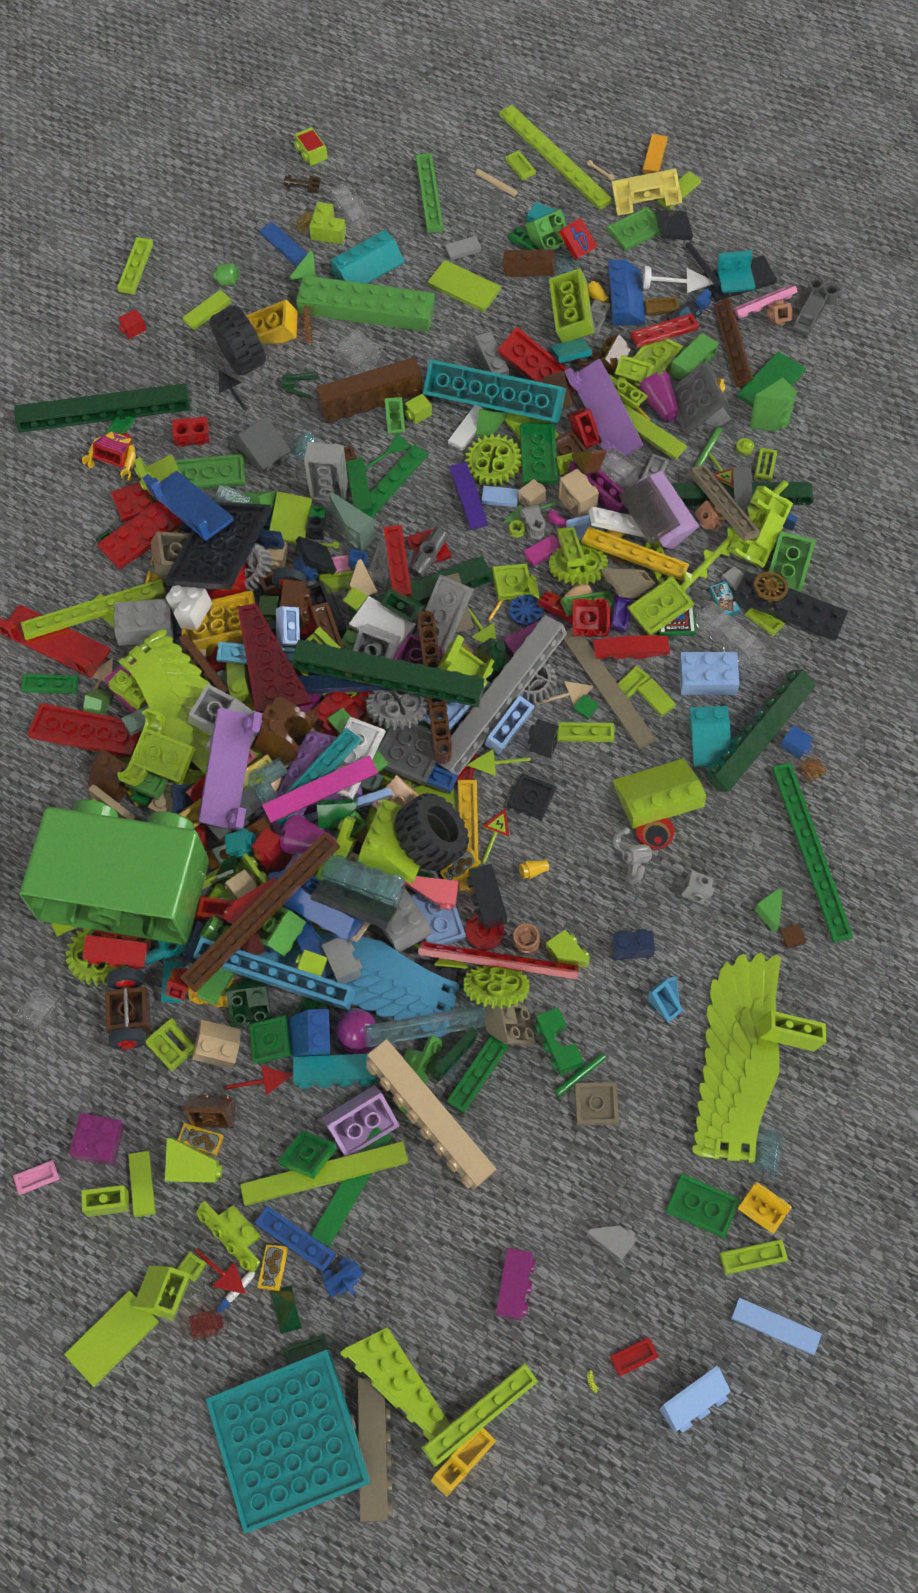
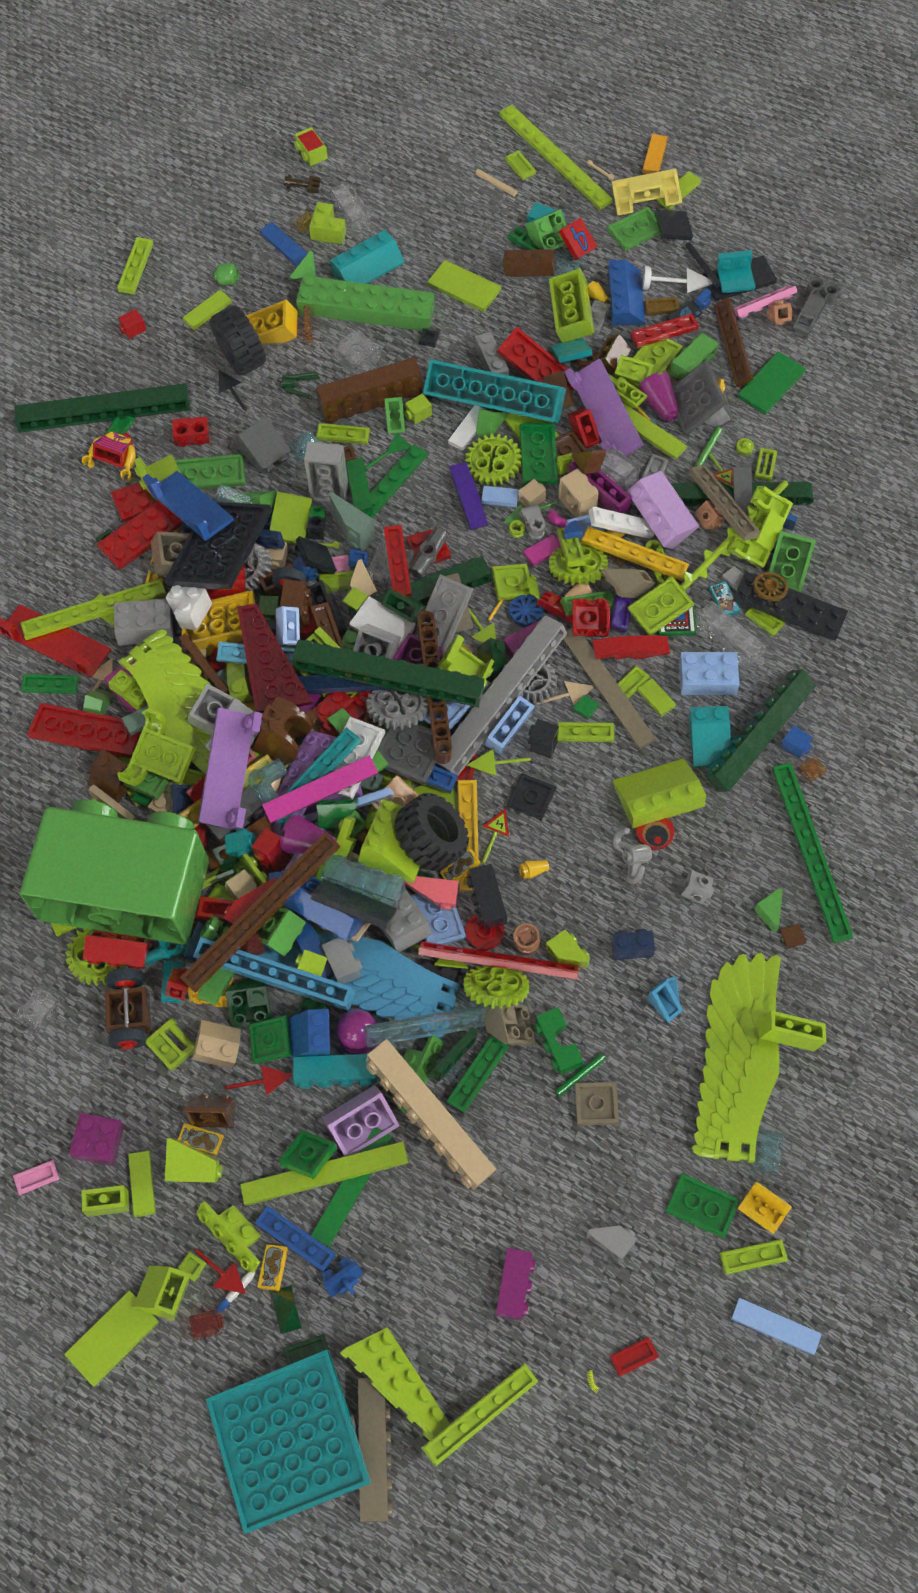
bright green plate [416,153,444,233] -> none
yellow slope [431,1428,496,1497] -> none
light grey tile [445,236,481,260] -> none
clear smoke slope [618,476,680,545] -> none
light blue slope [659,1366,731,1433] -> none
bright green slope [749,378,797,431] -> none
none -> lime tile [316,423,370,445]
none -> black tile [419,328,440,348]
none -> blue tile [564,520,582,539]

